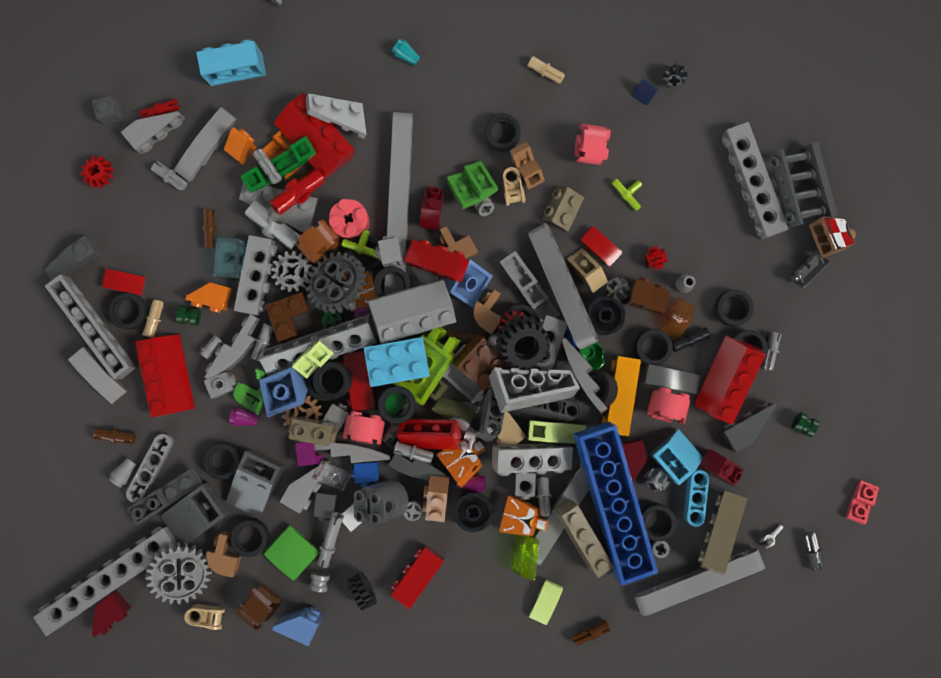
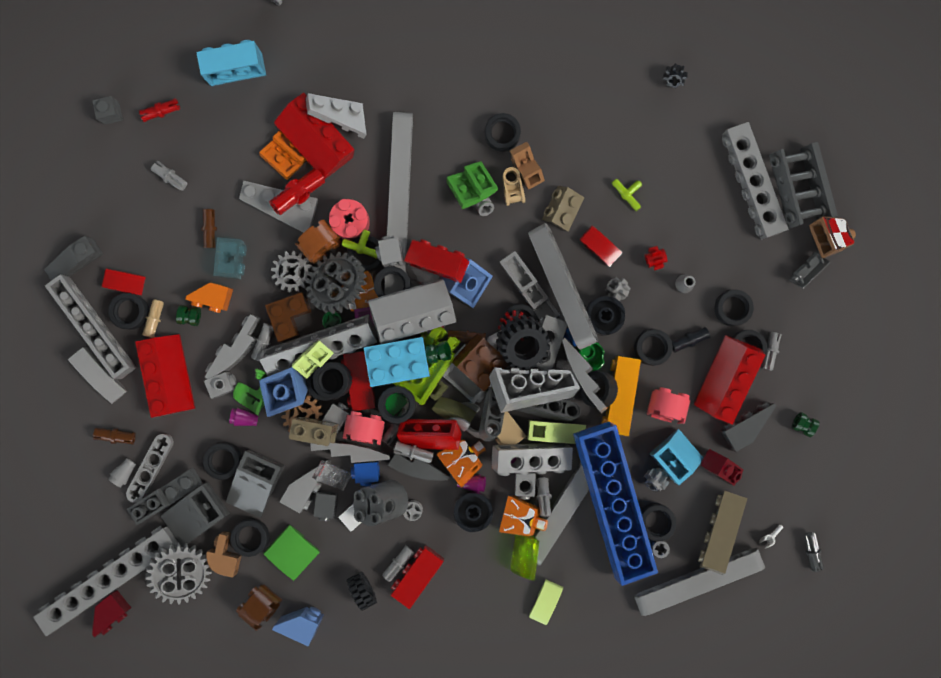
red gear [80,156,115,189] -> none
light grey slope [121,111,186,154] -> none
light grey slope [174,107,237,182] -> none
tan piece [185,604,225,630] -> none
light grey pin [199,335,224,360] -> none
orange slope [224,127,257,165] -> none
light grey brick [234,235,277,316] -> none
green slope [240,136,316,193] -> none
light grey piece [245,201,300,250] -> none
light grey axle [253,149,282,184] -> none
magenta panel [295,442,324,466] -> none
light grey wheel [308,572,330,592] -> none
light grey pin [317,512,344,568] -> none
teal cone [392,39,421,66] -> none
dark red slope [419,187,445,230] -> none
medium nougat brick [422,476,449,522] -> none
medium nougat brick [438,226,478,259] -> none
white hand [464,430,477,453] -> none
medium nougat brick [474,289,501,335] -> none
tan axle [527,56,565,84] -> none
dark tan brick [554,498,614,578] -> none
tan slope [567,248,608,293] -> none
reddish brown axle [572,620,611,646] -> none
coral brick [575,124,611,165] -> none
dark red slope [622,439,647,482] -> none
reddish brown brick [624,277,670,314] -> none
dark blue slope [632,79,658,106] -> none
dark grey slope [643,364,701,394] -> none
clear orange slope [661,298,695,340] -> none
medium azure beam [683,469,709,527] -> none
coral slope [845,480,879,525] -> none
none -> light grey axle [382,545,415,582]
none -> dark green wheel [425,341,452,364]

